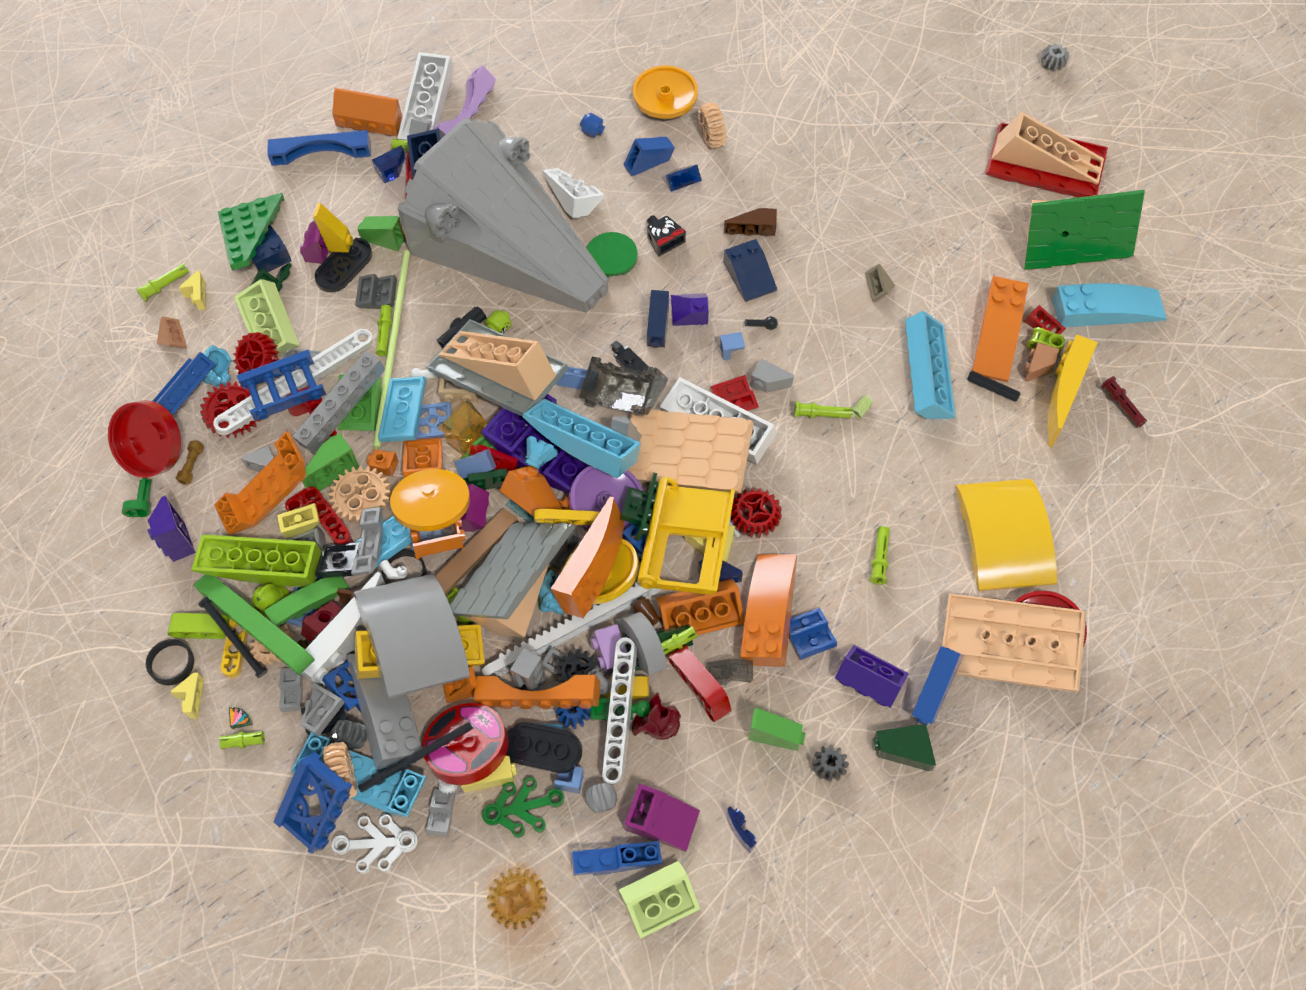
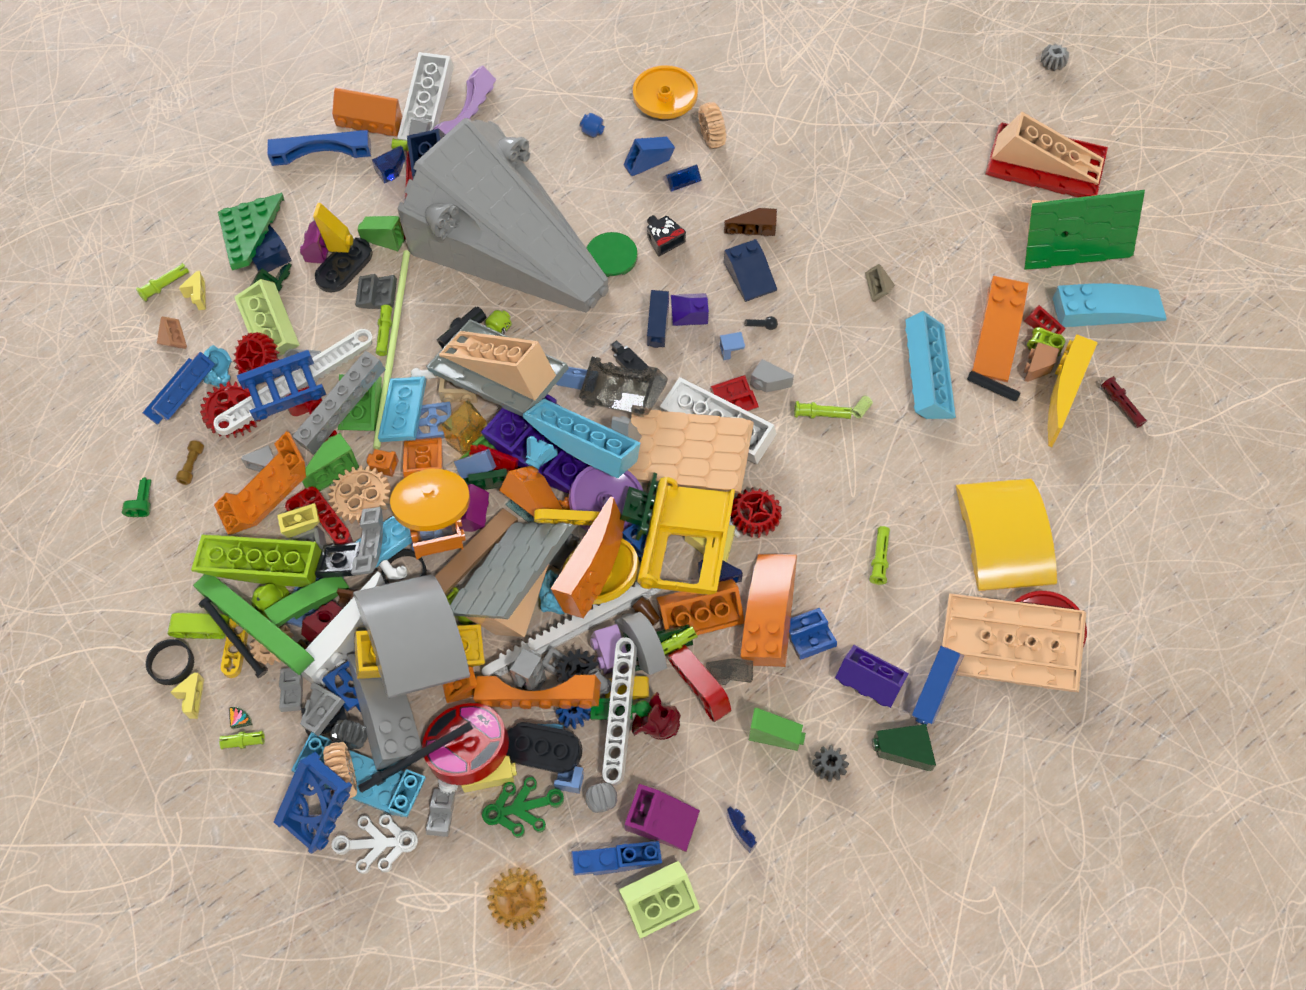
red brick [108,400,181,478] -> none
dark purple slope [147,495,196,562] -> none
white wedge [543,168,604,219] -> none

